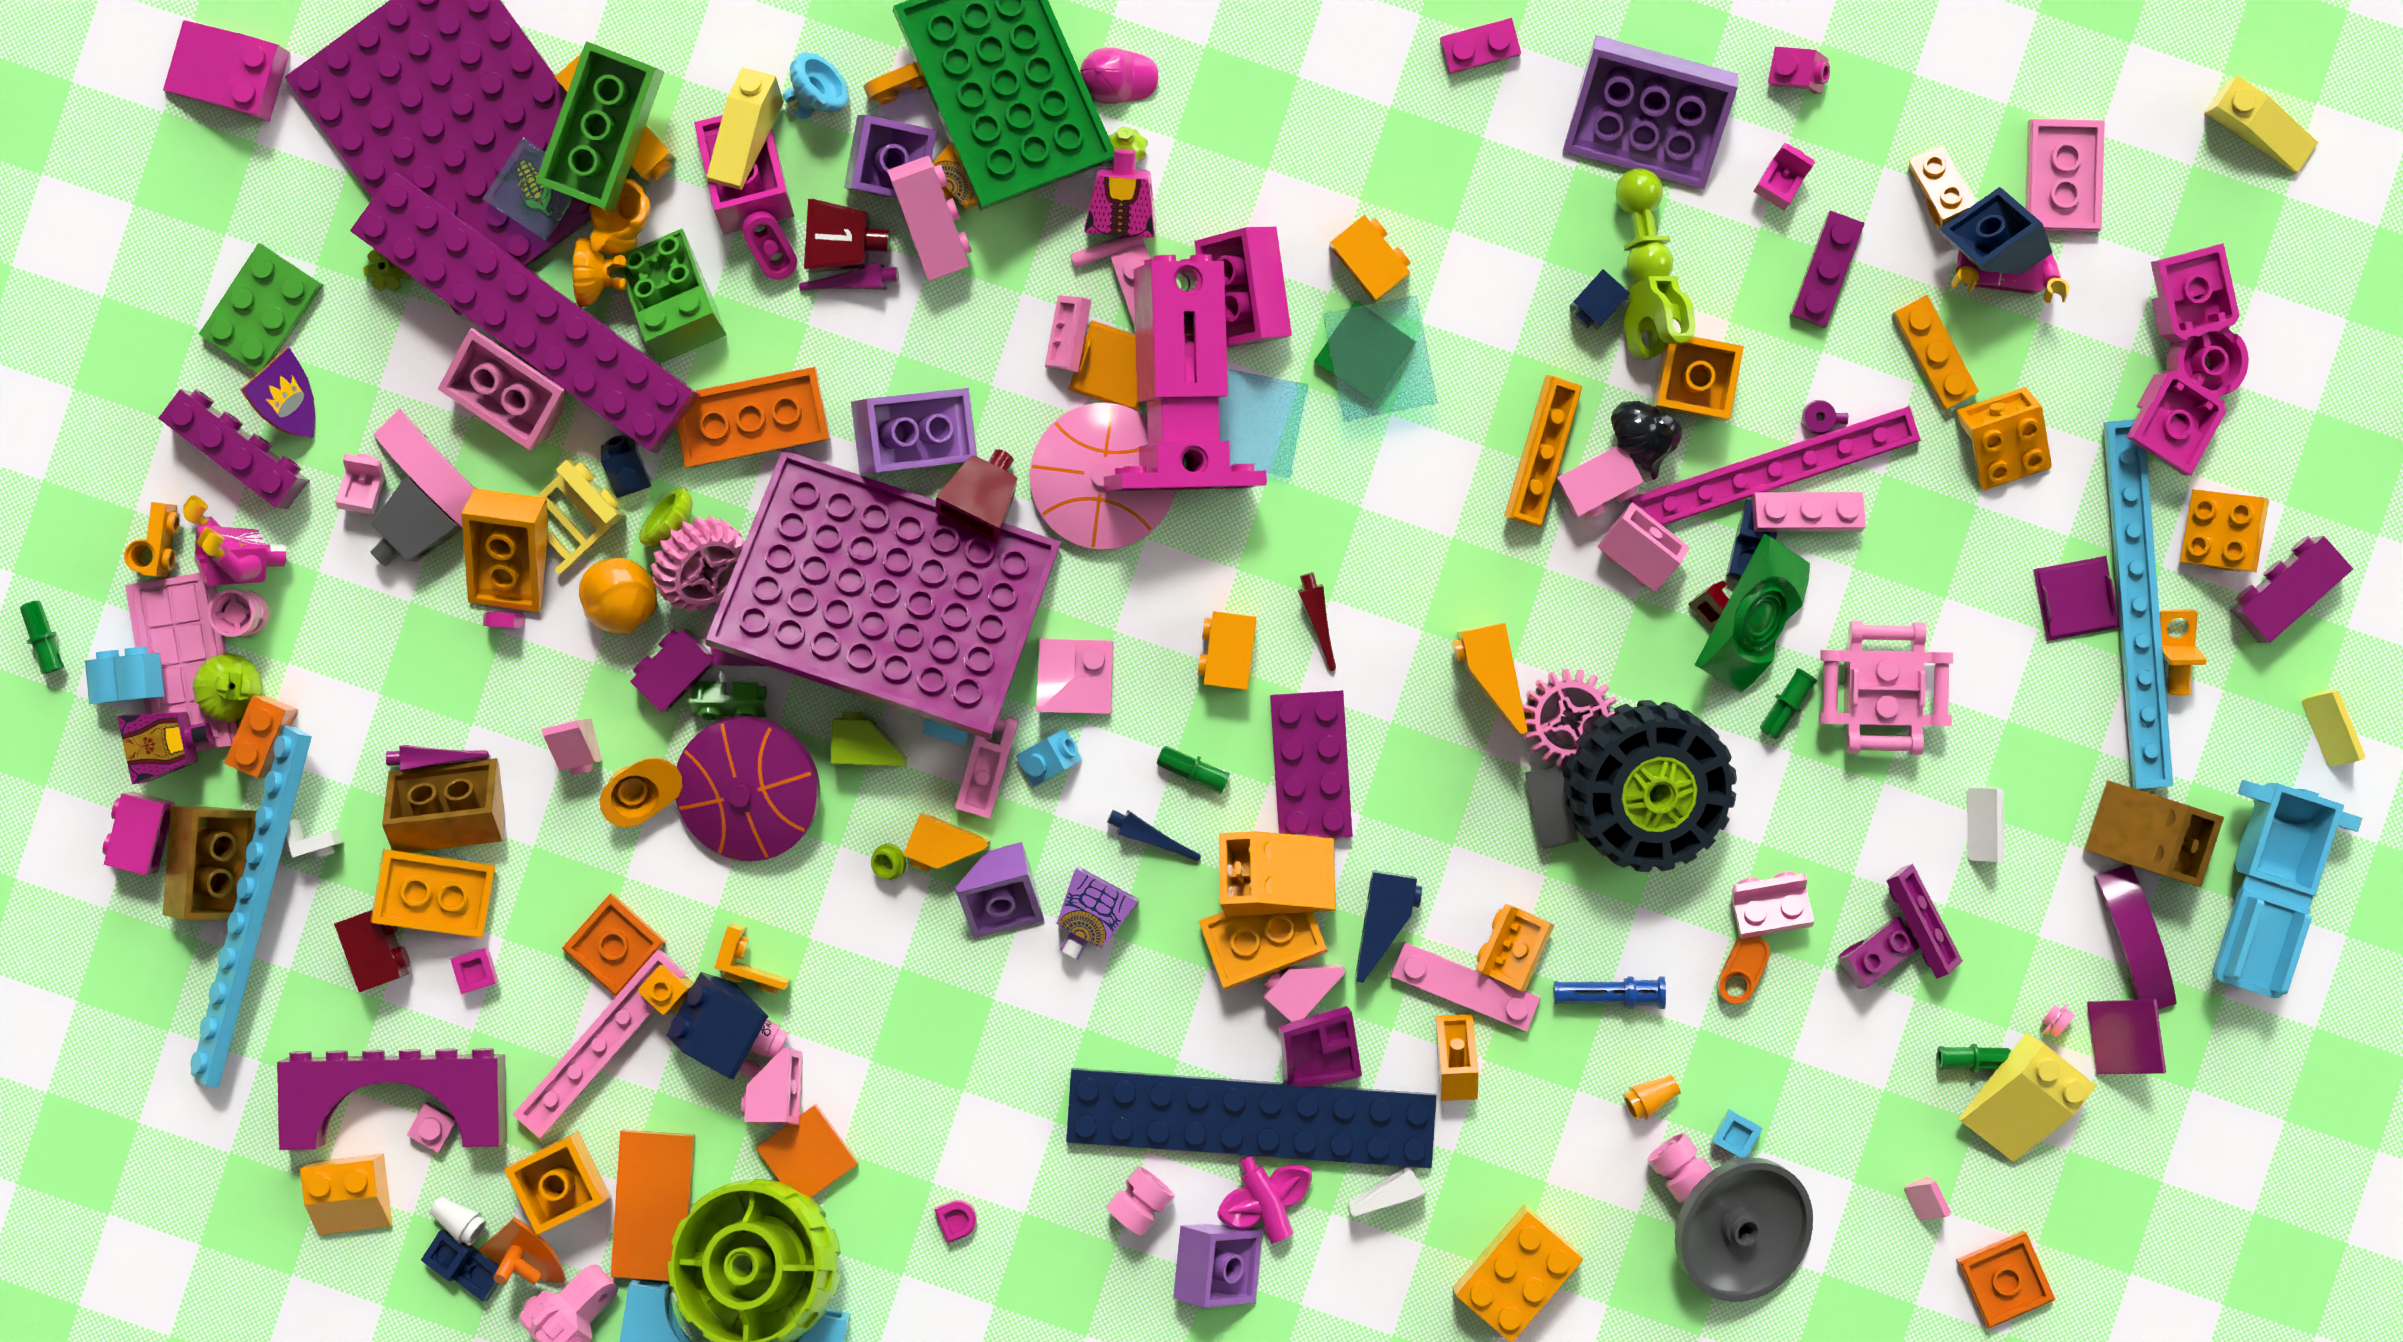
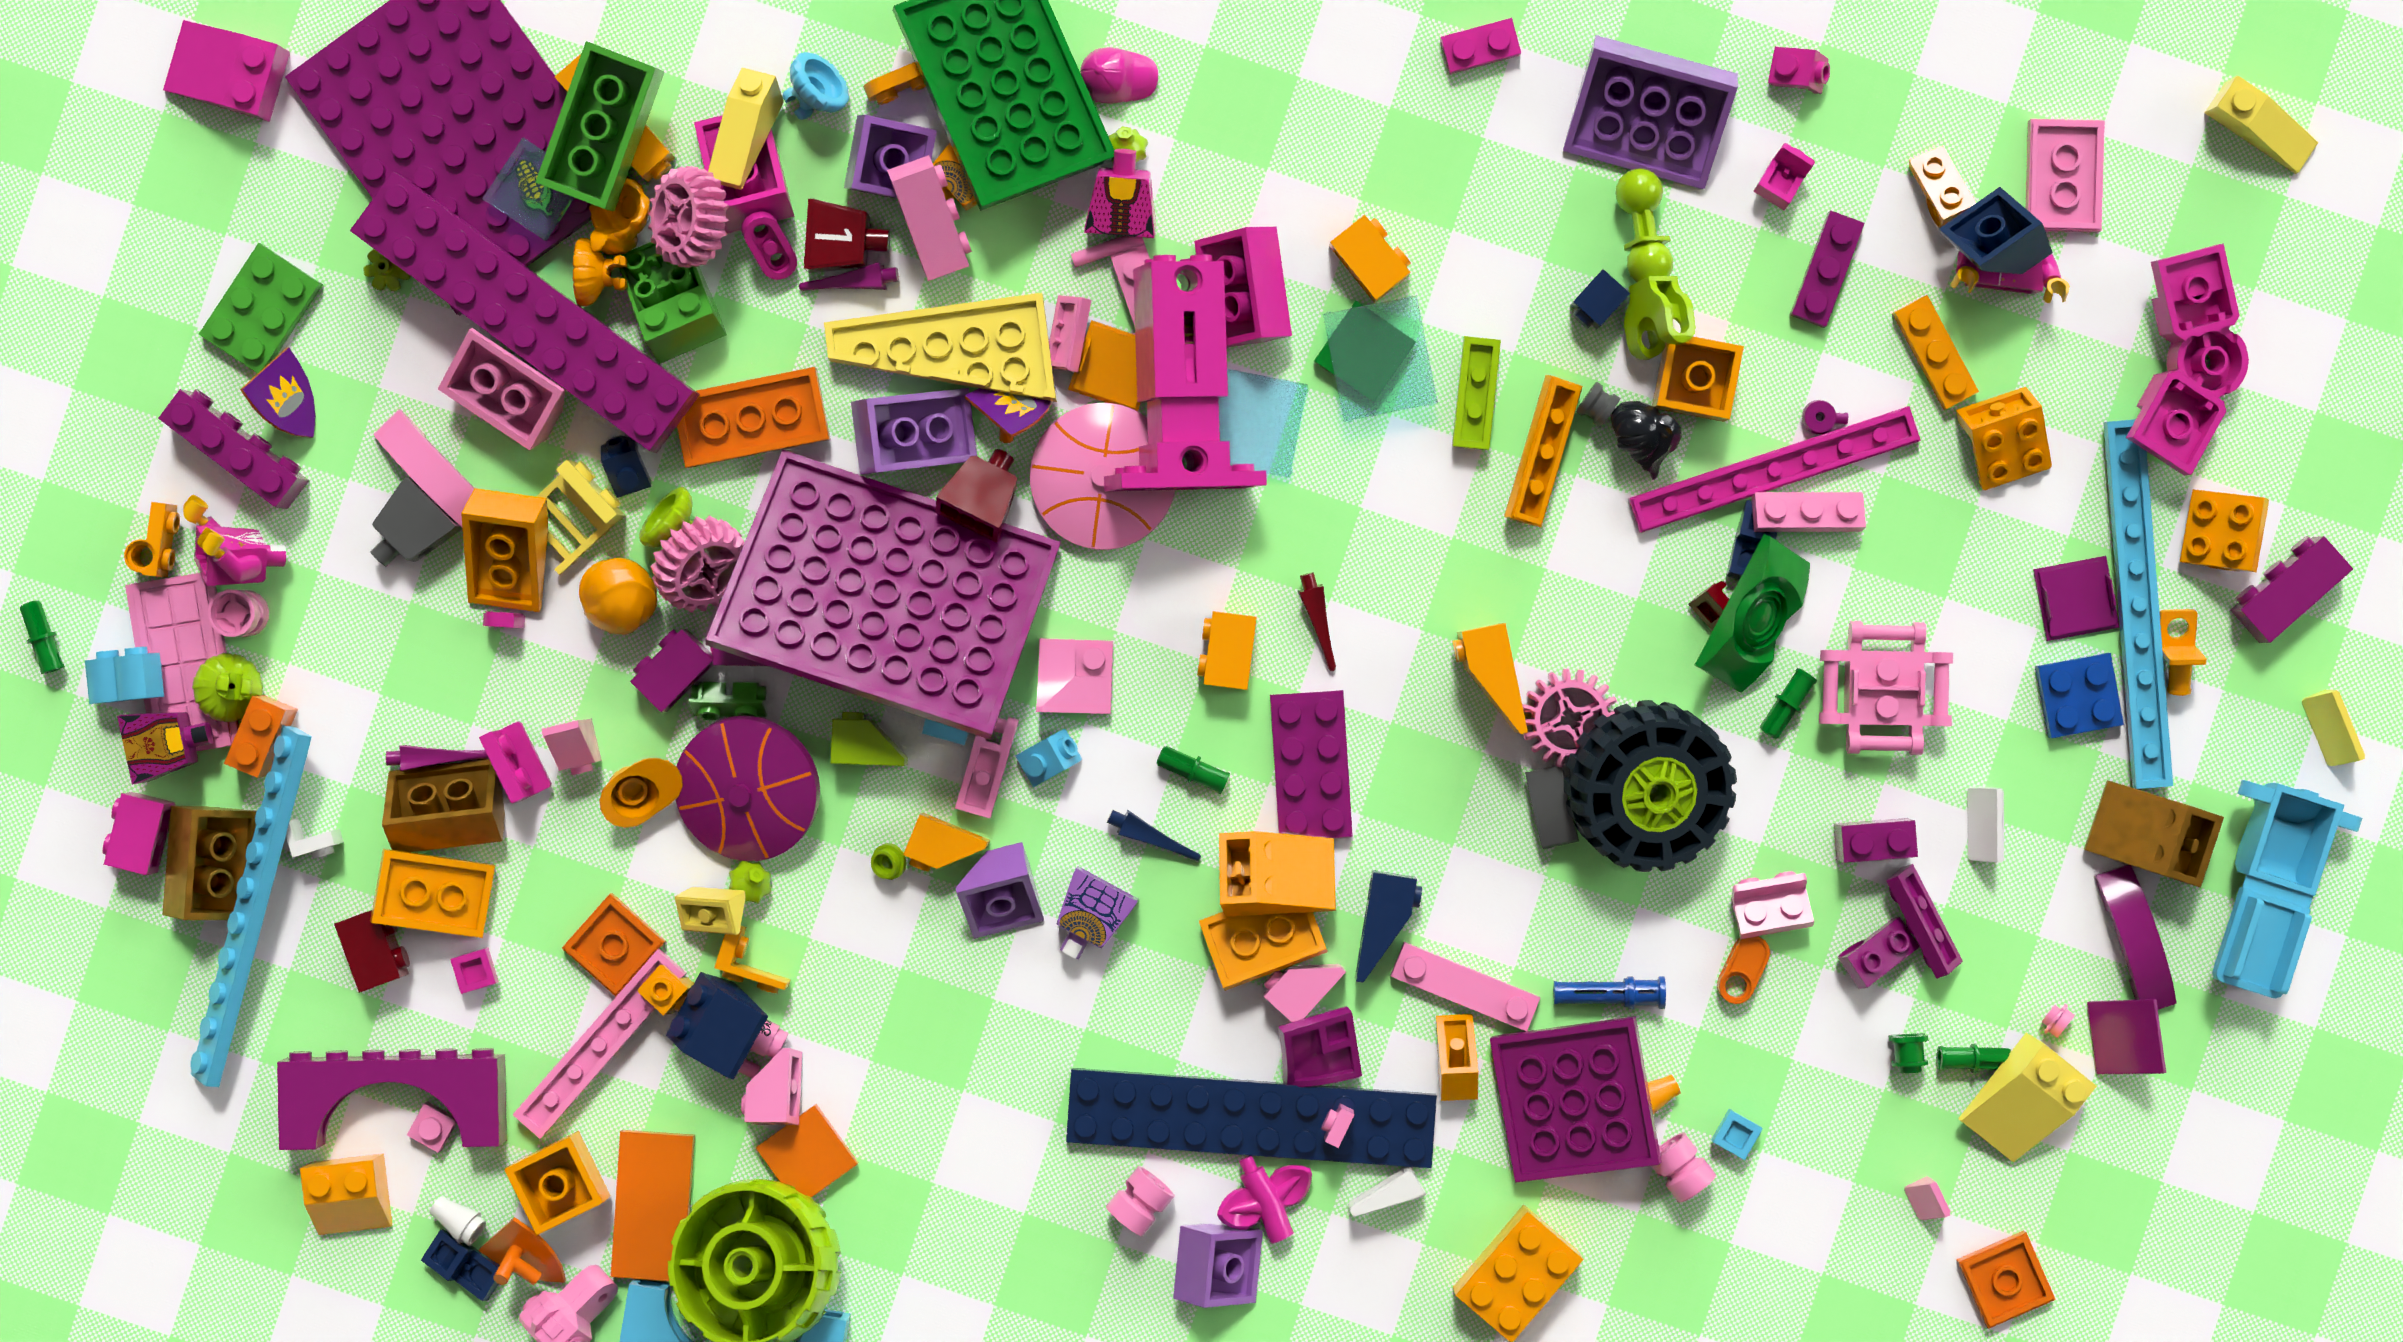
bright pink bracket [335,454,385,516] -> none
dark pink tile [934,1200,977,1244] -> none
light orange bracket [1476,904,1555,992] -> none
bright pink brick [1555,446,1644,520] -> none
bright pink brick [1597,502,1690,592] -> none
dark grey dish [1675,1158,1813,1302] -> none
none -> dark pink bracket [479,721,552,804]
none -> bright pink gear [648,166,729,268]
none -> light yellow slope [674,887,745,935]
none -> lime piece [729,861,771,904]
none -> light yellow wing [824,293,1057,402]
none -> dark purple shield [965,388,1052,443]
none -> bright pink plate [1321,1103,1355,1148]
none -> lime plate [1452,336,1501,450]
none -> magenta plate [1490,1016,1662,1183]
none -> dark grey wheel [1575,382,1621,428]
none -> magenta brick [1833,818,1918,863]
none -> green brick [1888,1033,1929,1073]
none -> blue plate [2035,653,2124,738]

